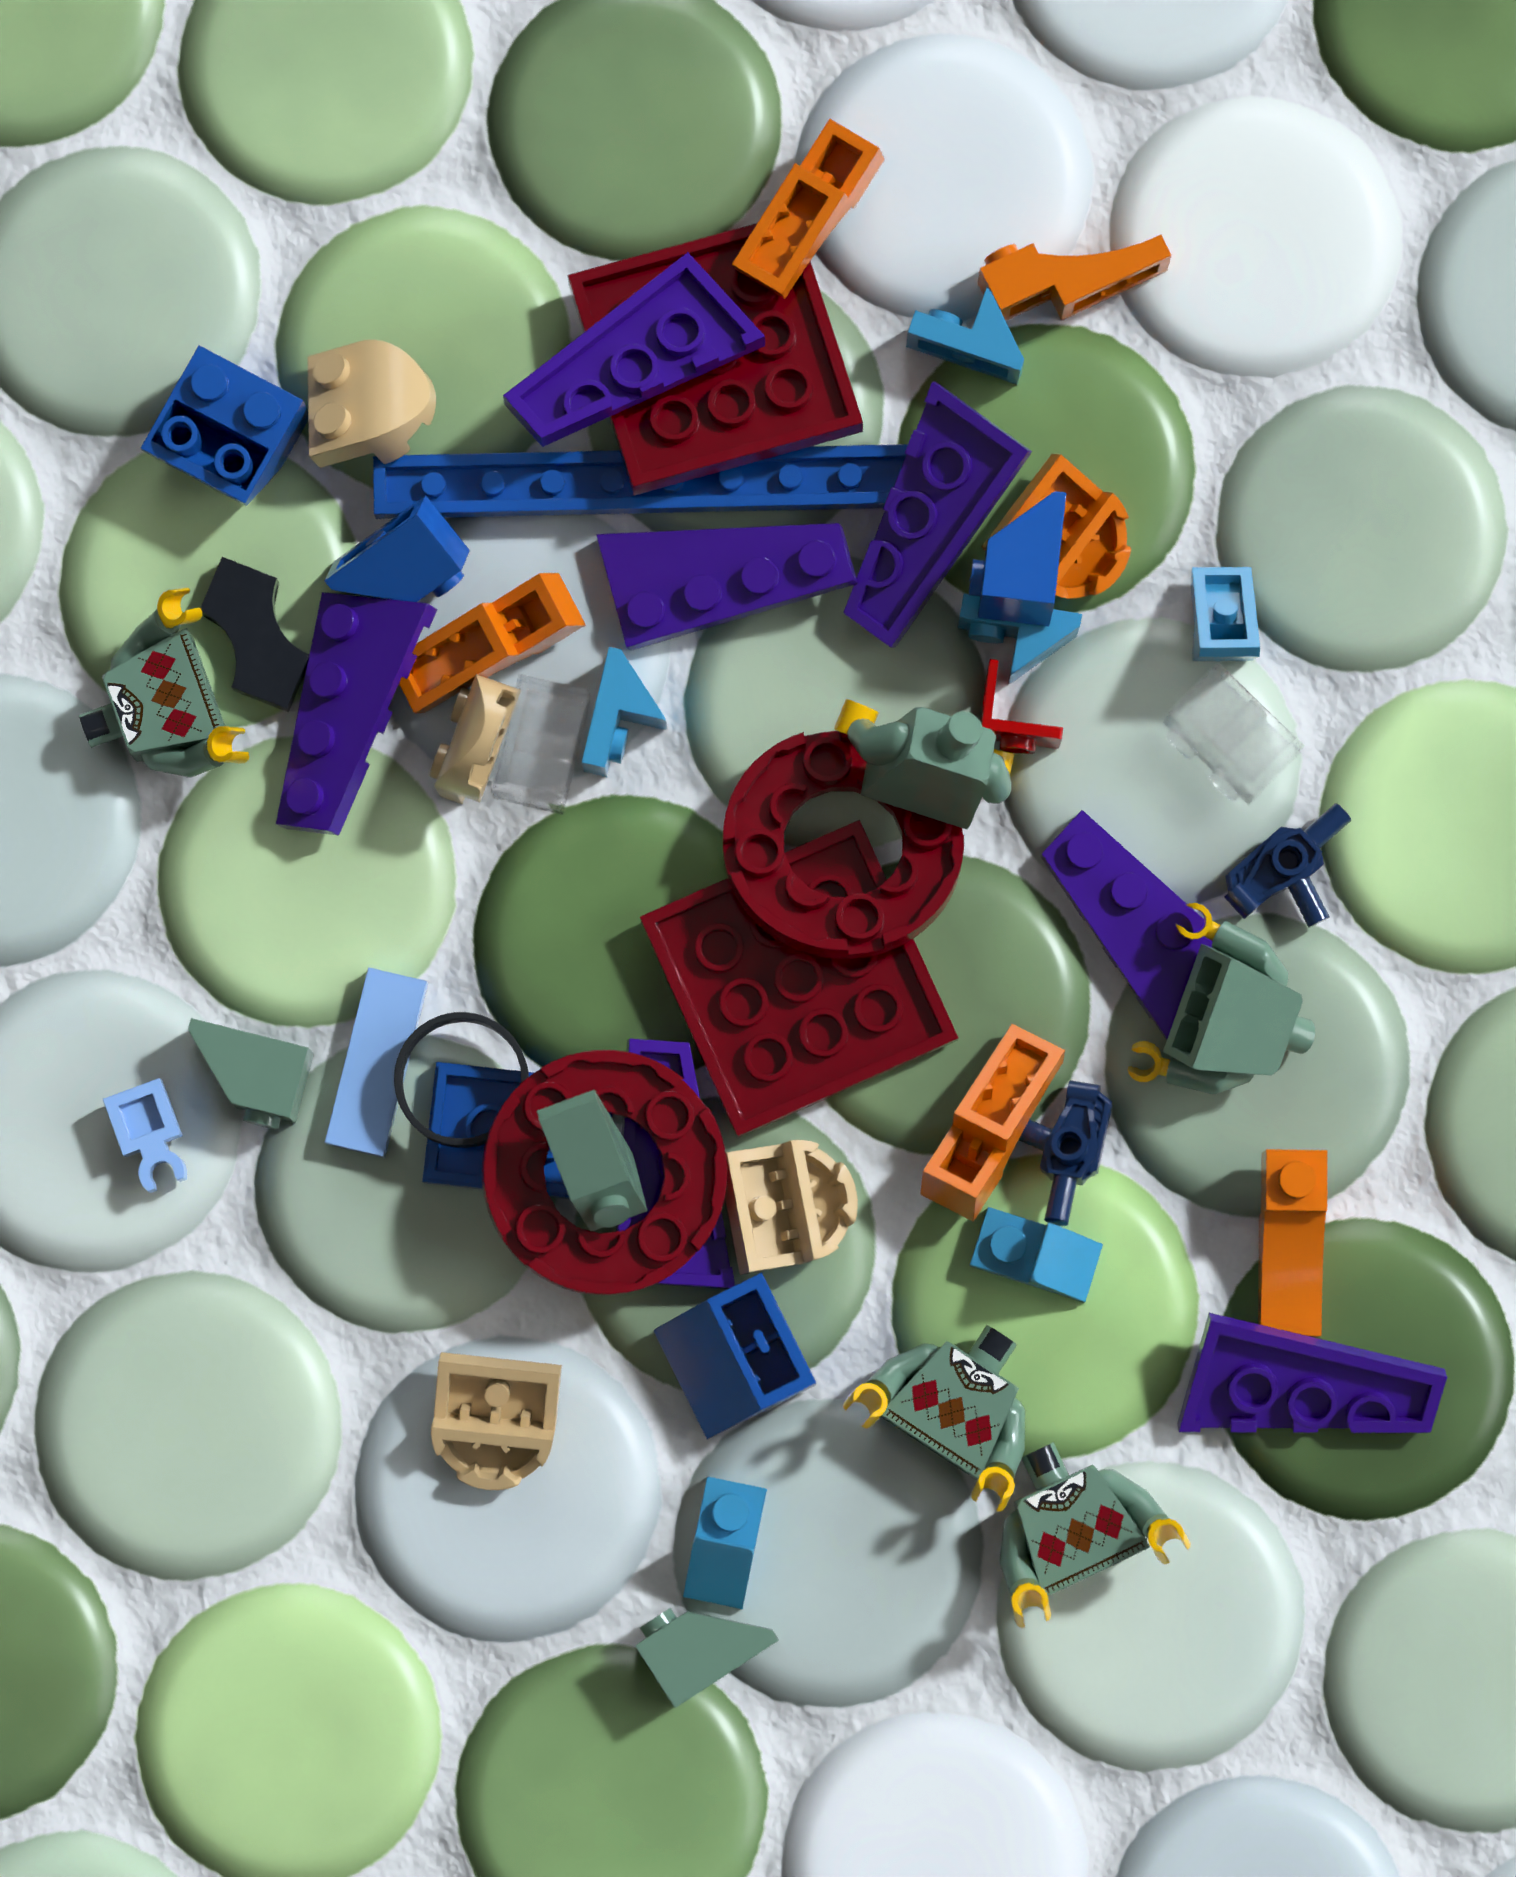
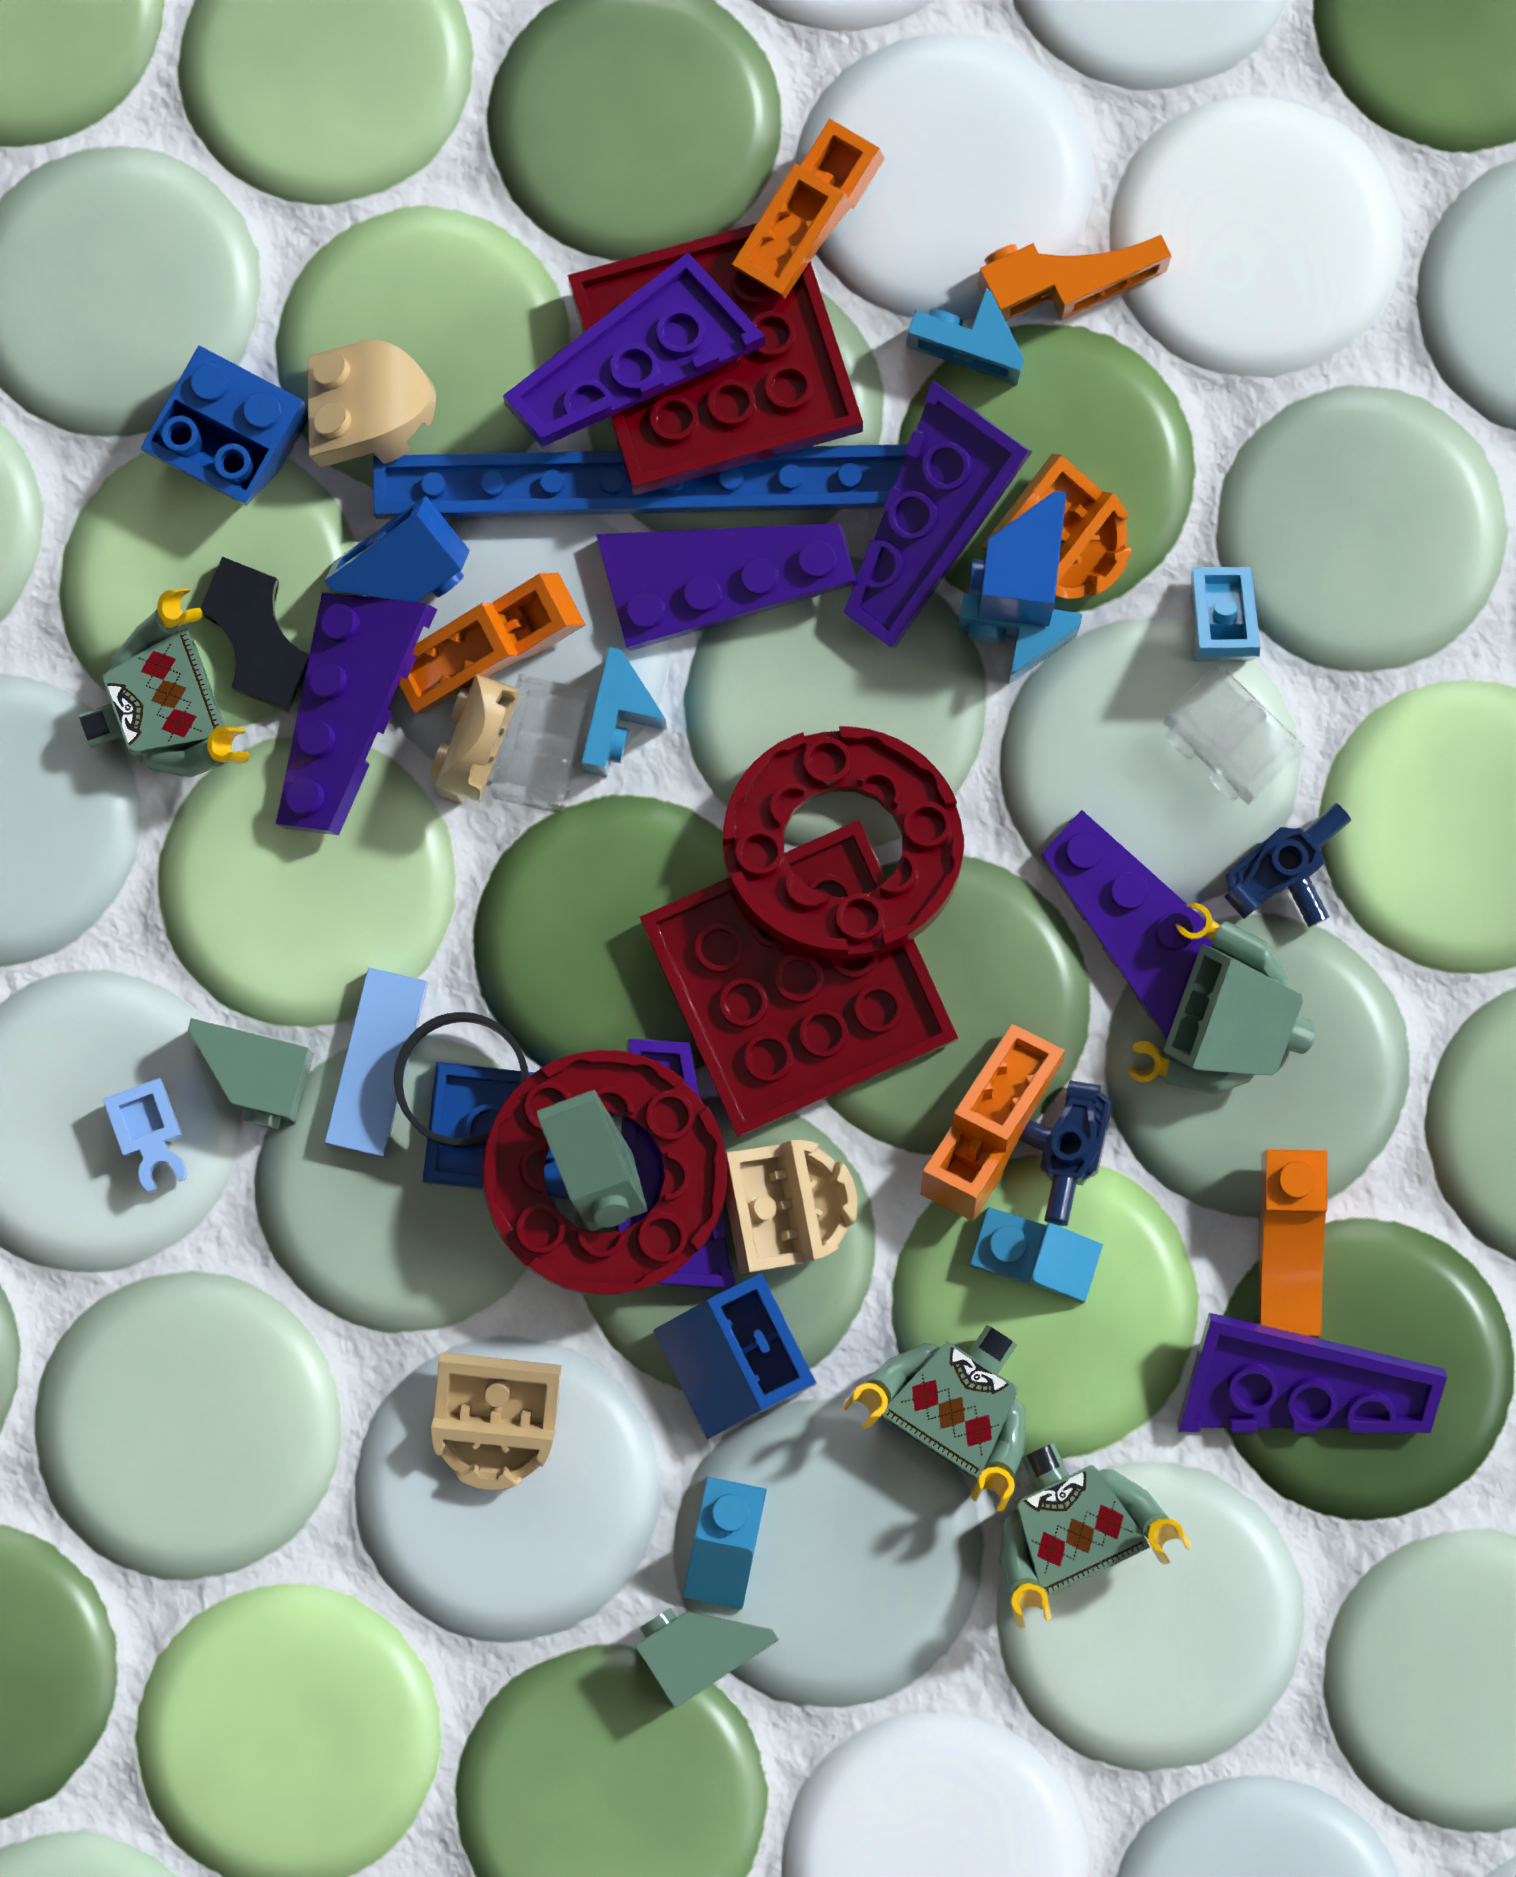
sand green torso [834,699,1015,829] -> none
red bracket [981,659,1063,754] -> none

